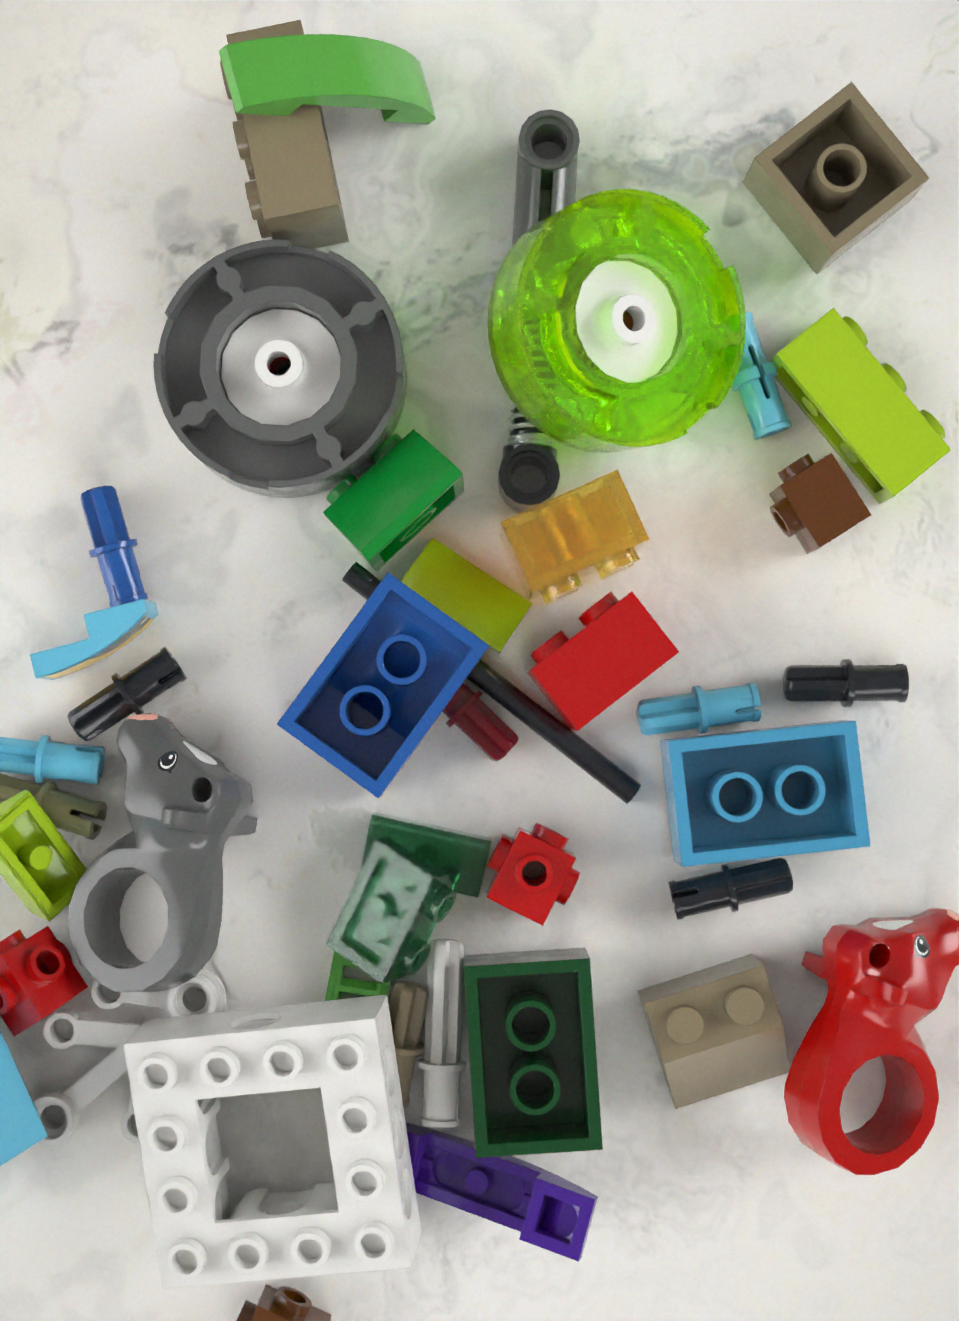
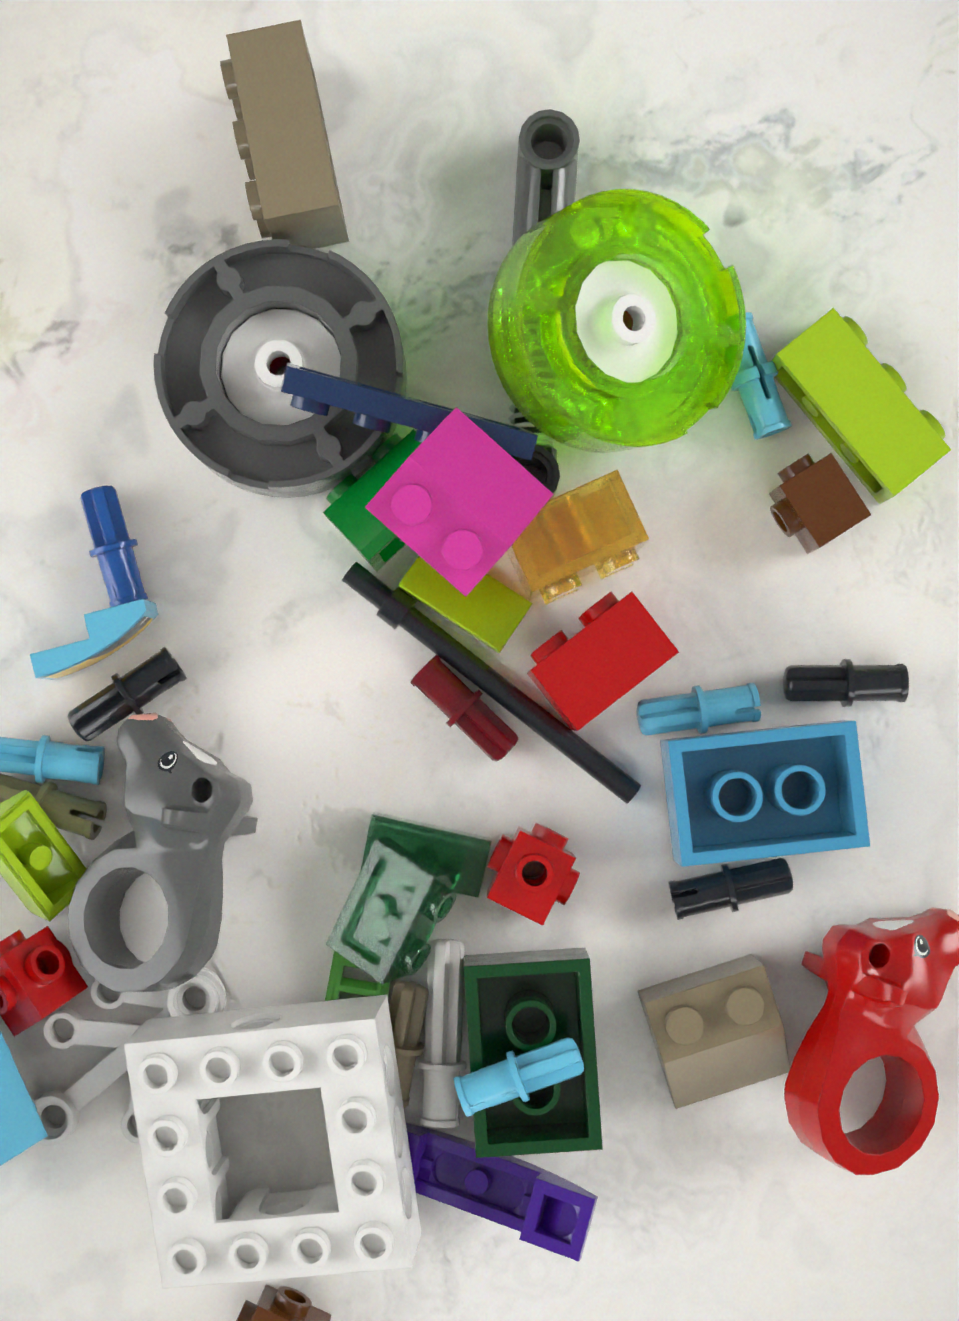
bright green slope [219,34,436,124] -> none
blue slope [277,572,489,798] -> none
dark tan brick [743,82,929,274] -> none
none -> dark blue plate [281,363,538,461]
none -> dark pink slope [365,407,554,596]
none -> medium azure axle [453,1037,584,1117]

